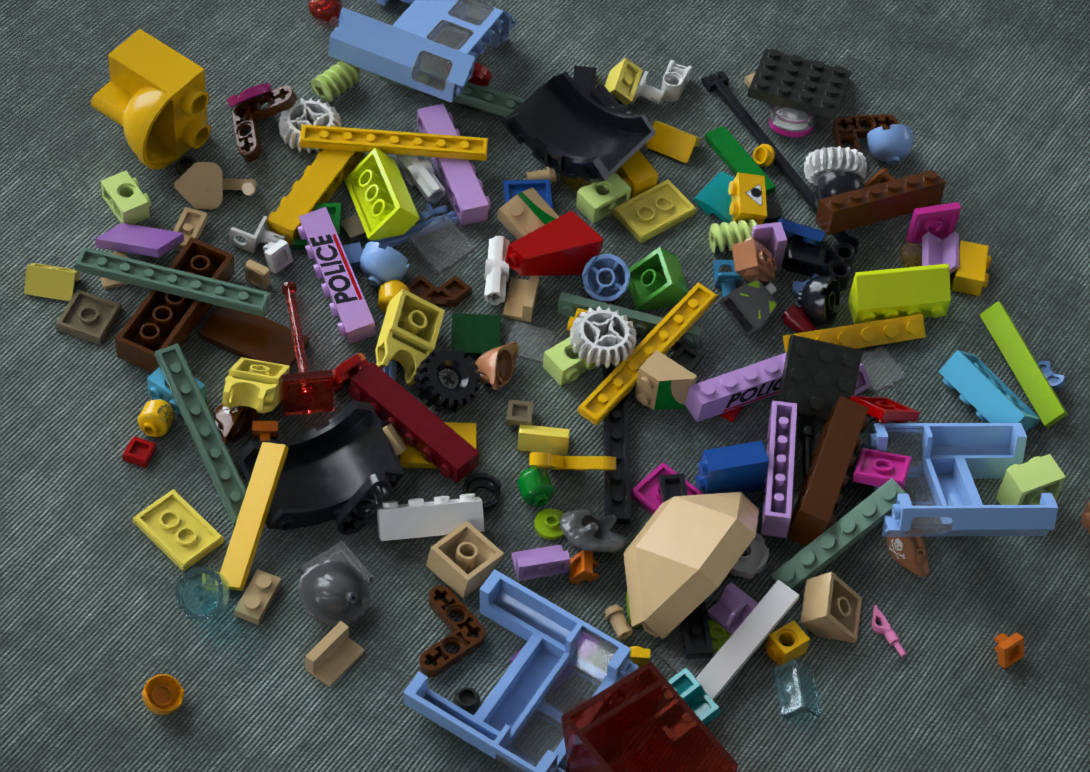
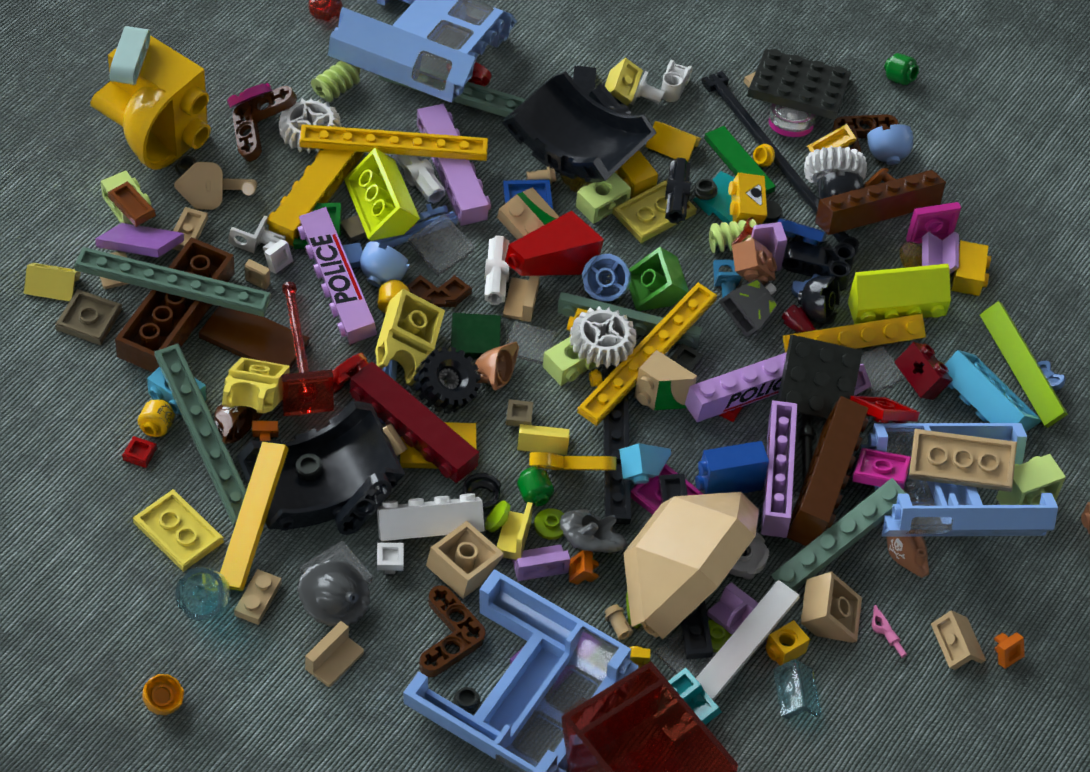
none -> dark orange tile [108,181,156,227]
none -> light aqua beam [109,26,150,85]
none -> pearl dark grey tile [296,454,322,480]
none -> white tile [377,543,404,574]
none -> lime piece [485,501,510,533]
none -> light yellow panel [496,502,533,560]
none -> yellow piece [589,369,603,387]
none -> medium azure slope [619,443,671,484]
none -> black piece [665,158,691,224]
none -> pearl dark grey plate [694,179,718,200]
none -> clear red hand [731,217,760,245]
none -> yellow tile [807,124,857,153]
none -> green head [884,53,919,85]
none -> dark red brick [894,342,953,400]
none -> tan tile [909,429,1017,492]
none -> tan panel [931,610,986,670]

